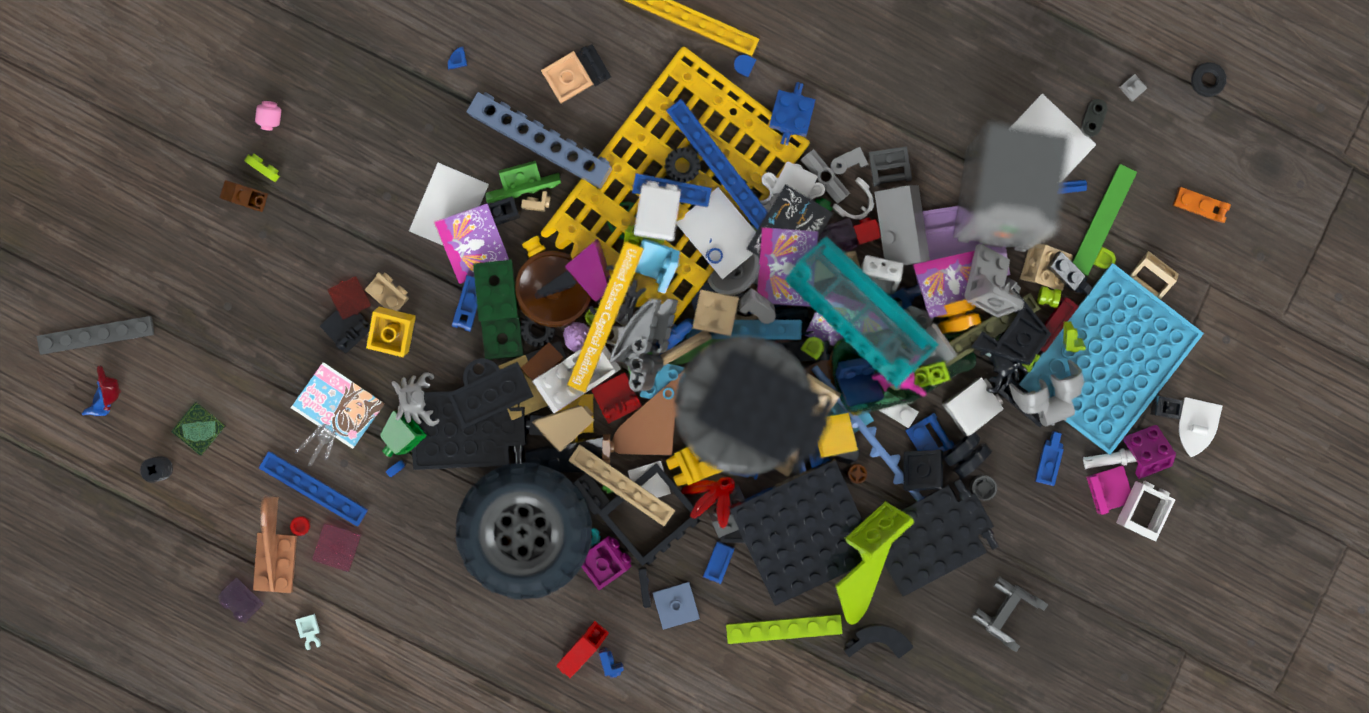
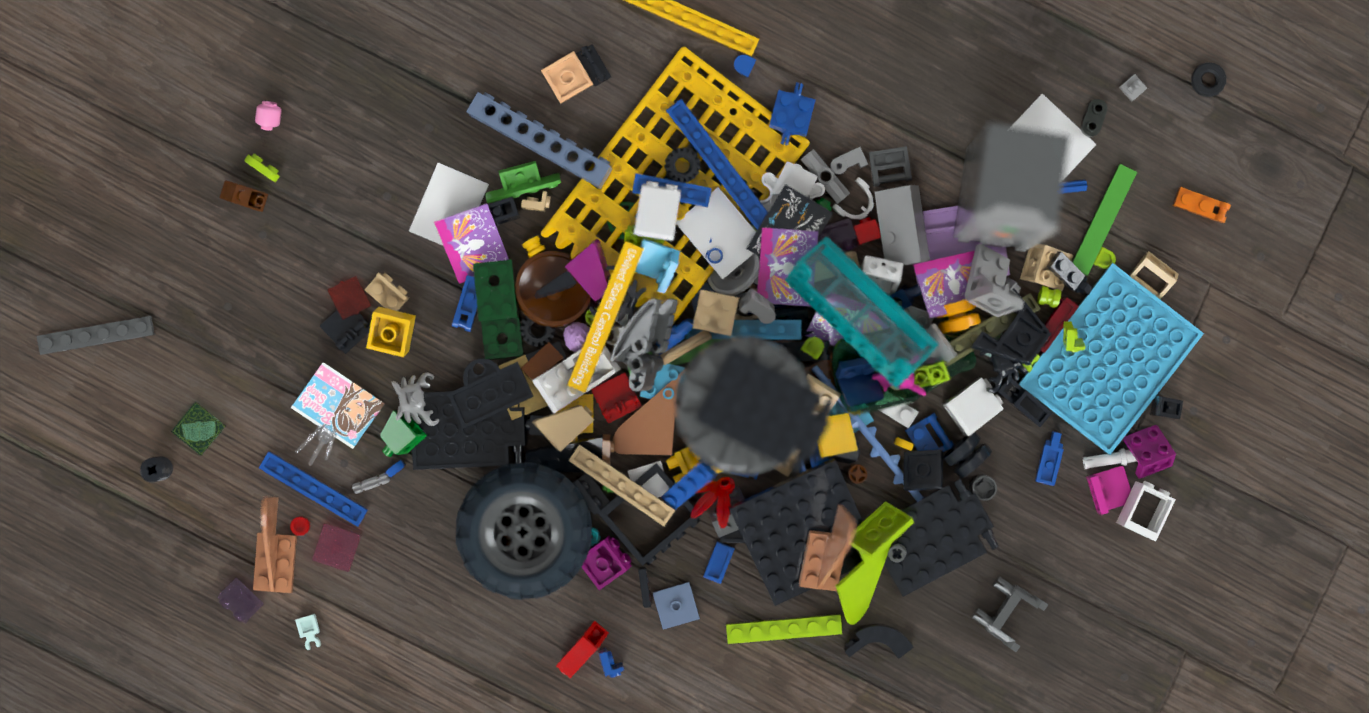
hair [82,365,121,416] -> none
blue tile [448,47,467,70] -> none
light grey piece [1009,360,1084,427] -> none
white shield [1179,397,1222,457] -> none
none -> light grey axle [352,473,390,494]
none -> blue plate [661,461,718,510]
none -> nougat piece [799,504,855,591]
none -> dark grey bush [888,544,907,562]
none -> yellow tile [893,437,914,451]

